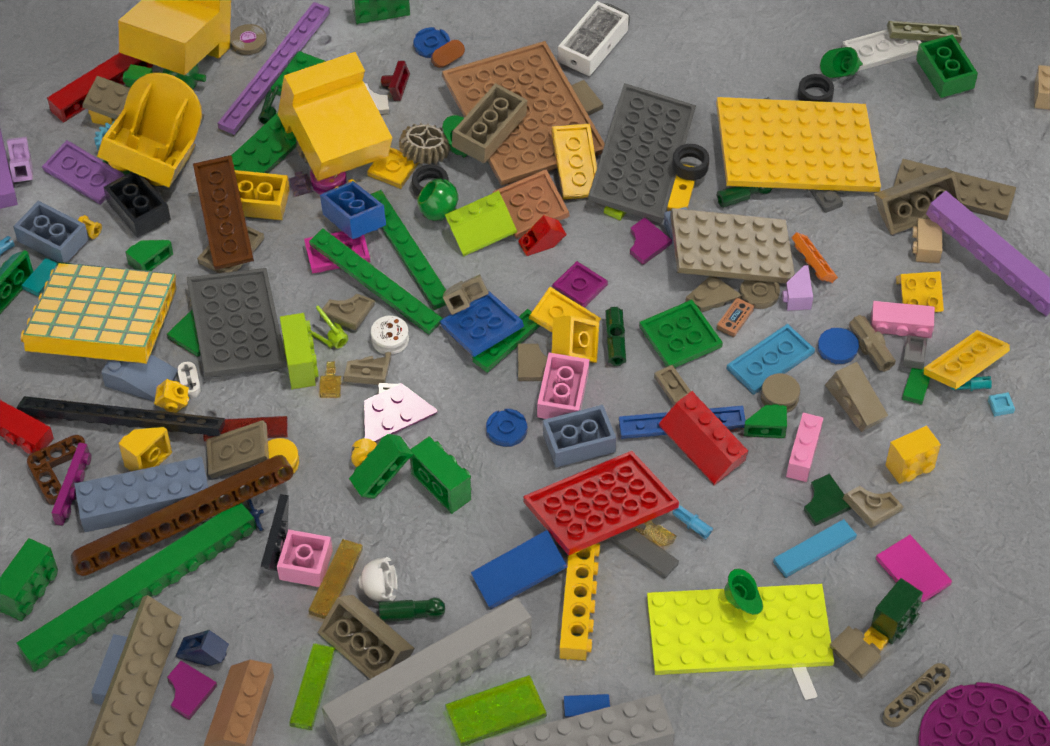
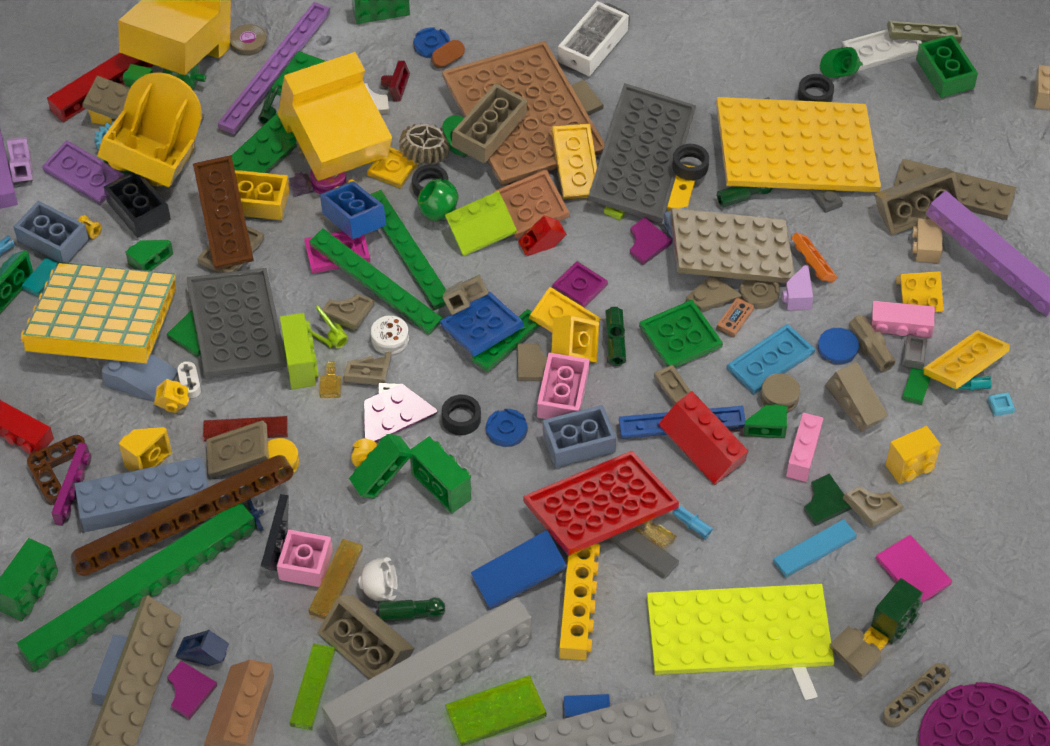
black plate [17,396,225,437] -> none
green piece [724,568,763,615] -> none
none -> black tyre [442,394,481,435]

